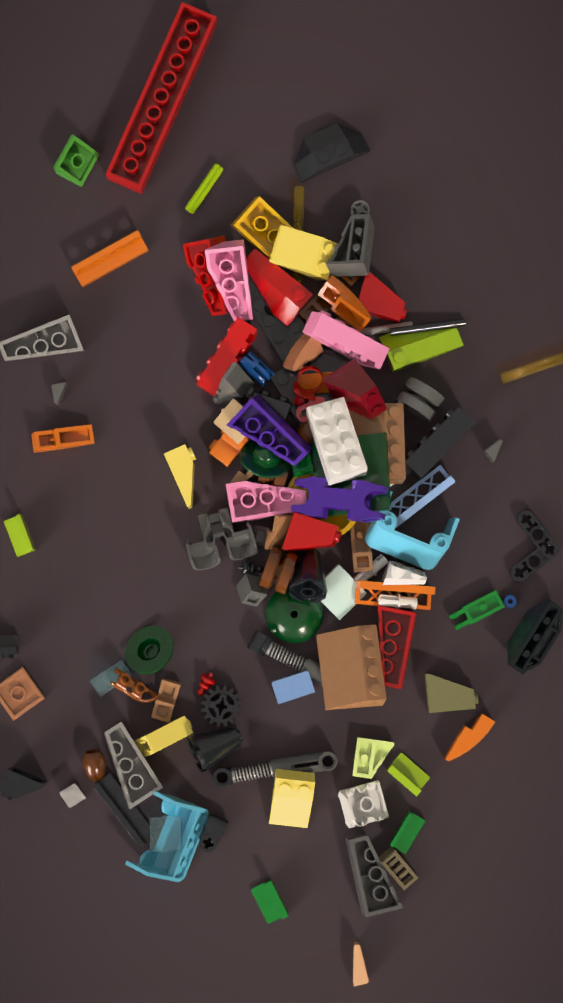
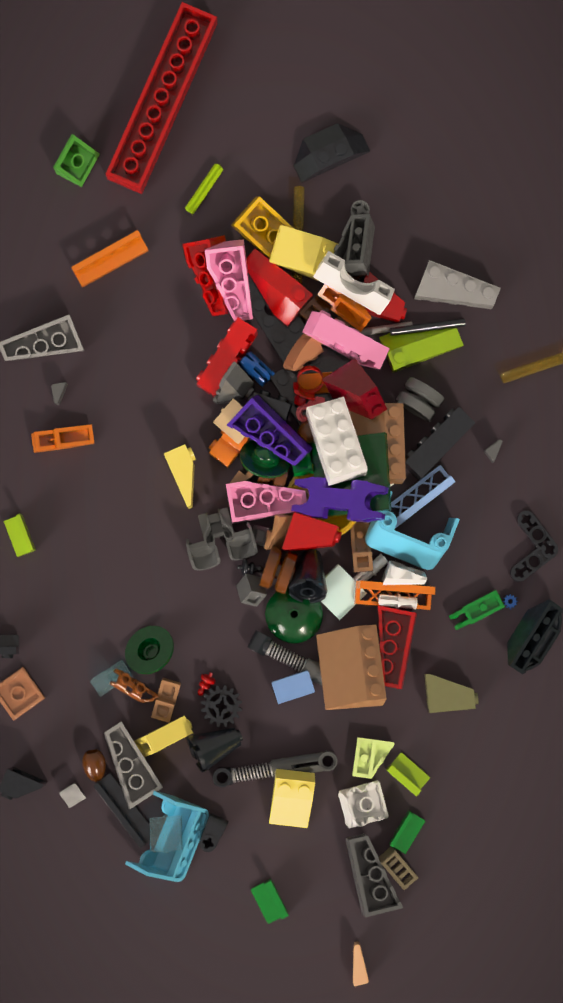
orange slope [444,713,495,761] -> none
none -> white arch [313,251,395,315]
none -> light grey wedge [414,260,501,309]

